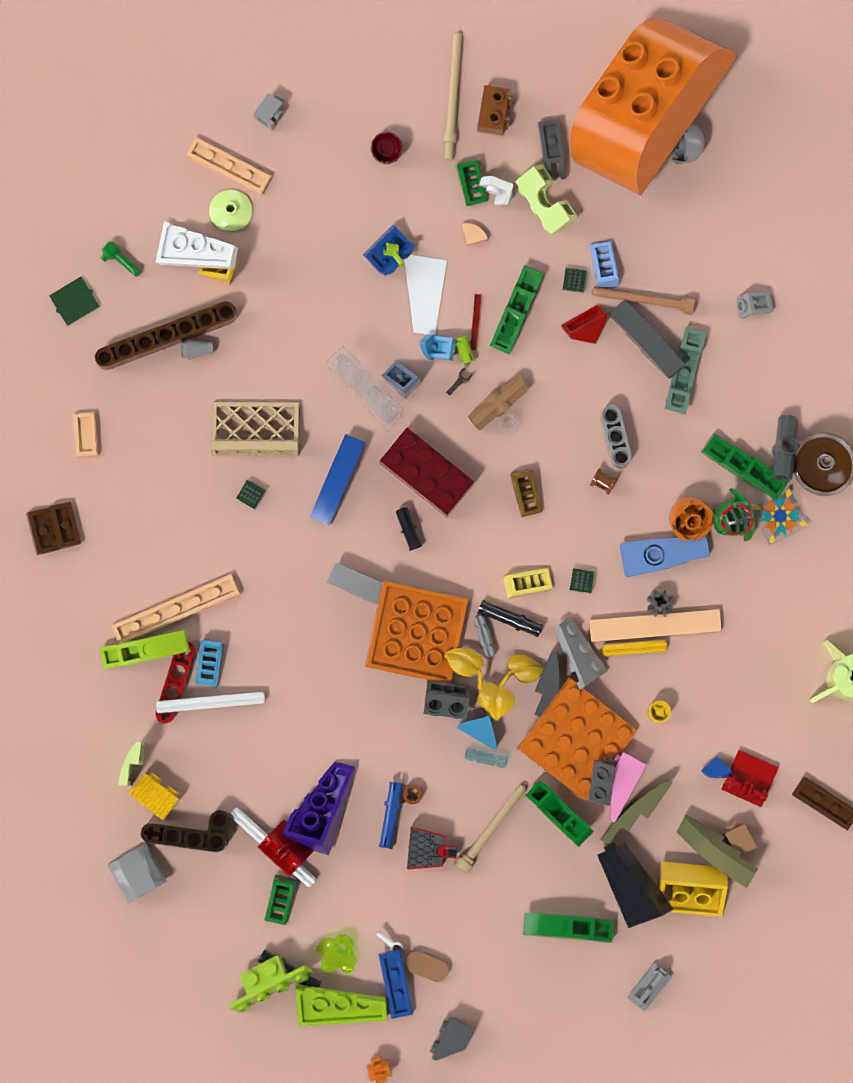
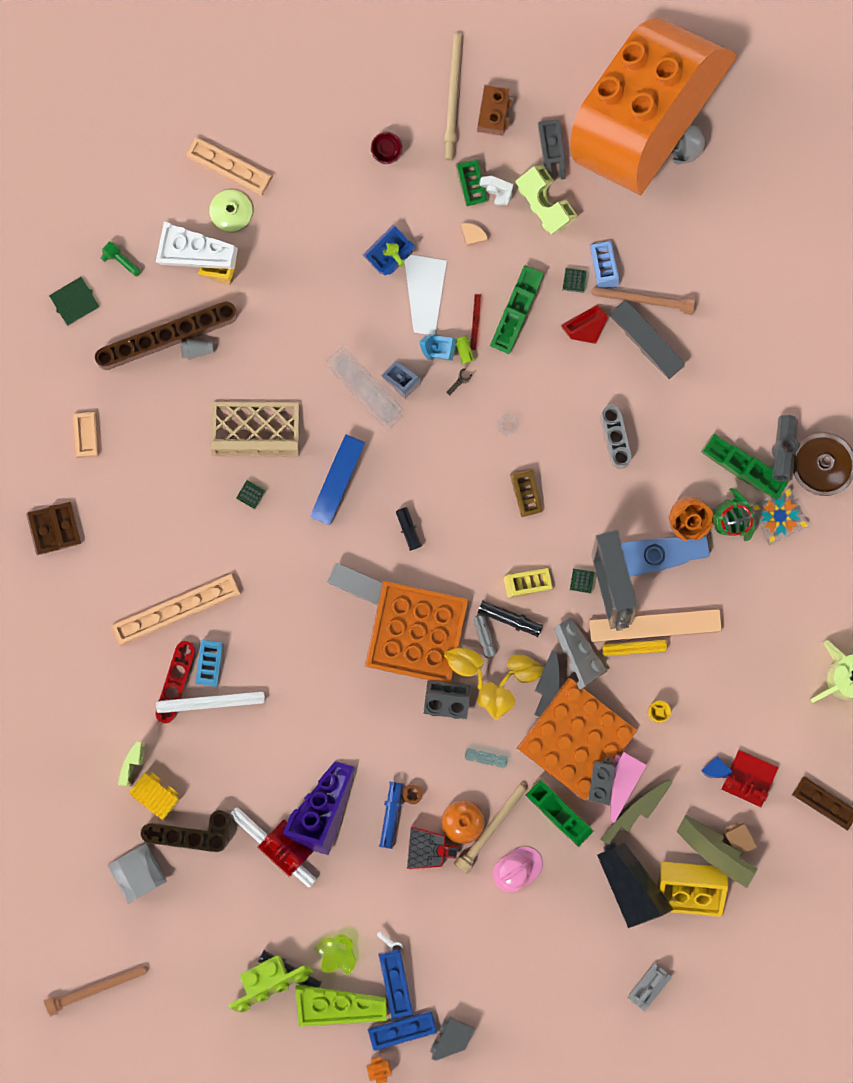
lime slope [99,629,190,669] -> none
light grey brick [254,93,285,131] -> none
green slope [264,875,296,925] -> none
dark red piece [380,428,475,518] -> none
medium nougat tile [406,951,448,982] -> none
dark azure slope [457,716,497,750] -> none
medium nougat piece [468,375,529,431] -> none
green slope [523,913,614,943] -> none
dark orange bush [590,468,618,495] -> none
dark grey gear [647,590,673,617] -> none
sand green slope [664,327,706,414] -> none
light grey bracket [737,291,773,319] -> none
none -> nougat piece [44,966,147,1017]
none -> blue tile [368,1011,437,1051]
none -> orange cylinder [441,800,485,844]
none -> bright pink piece [493,847,542,892]
none -> dark grey window [591,530,638,631]

